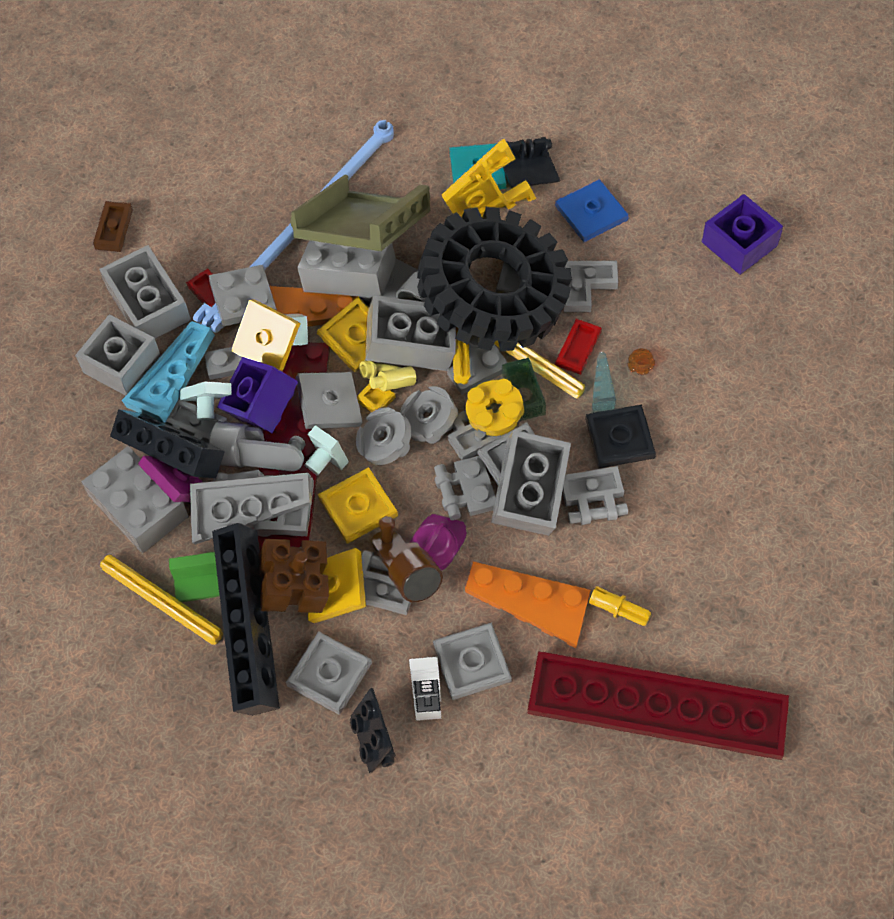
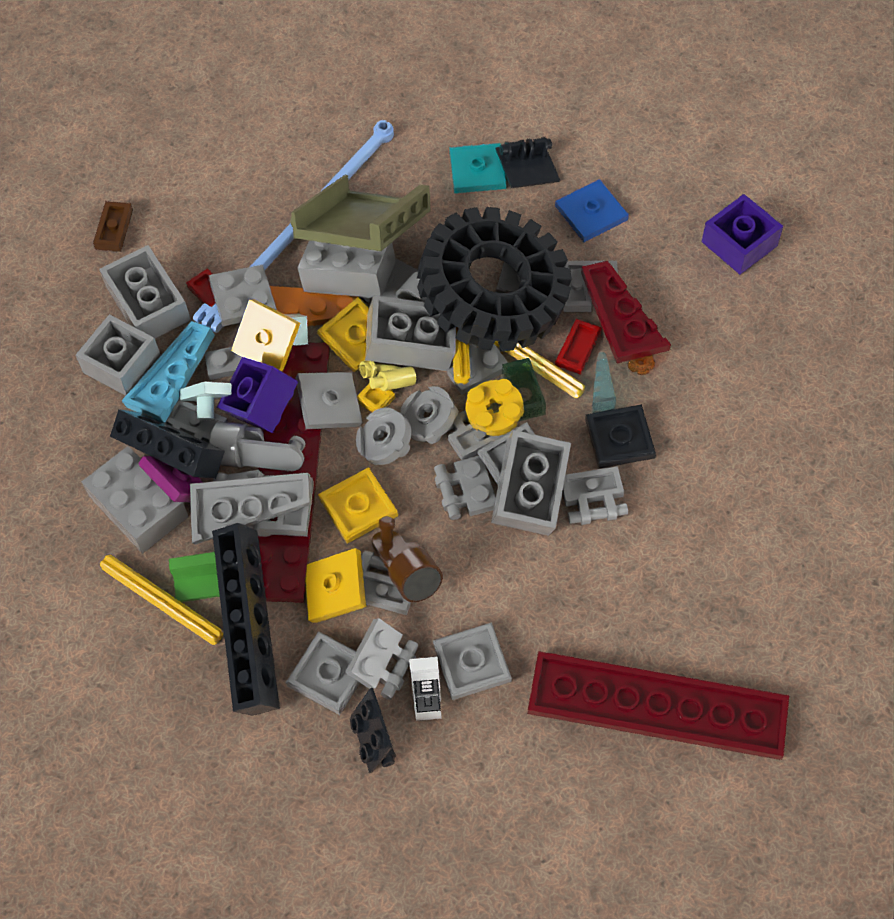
reddish brown brick [259,539,329,613] -> none
light aqua tile [305,425,349,475] -> none
magenta piece [410,514,467,571] -> none
yellow wing [441,139,537,218] -> none
orange wing [465,561,591,648] -> none
yellow axle [589,586,651,626] -> none
none -> light grey plate [345,618,419,700]
none -> dark red wing [581,261,671,364]

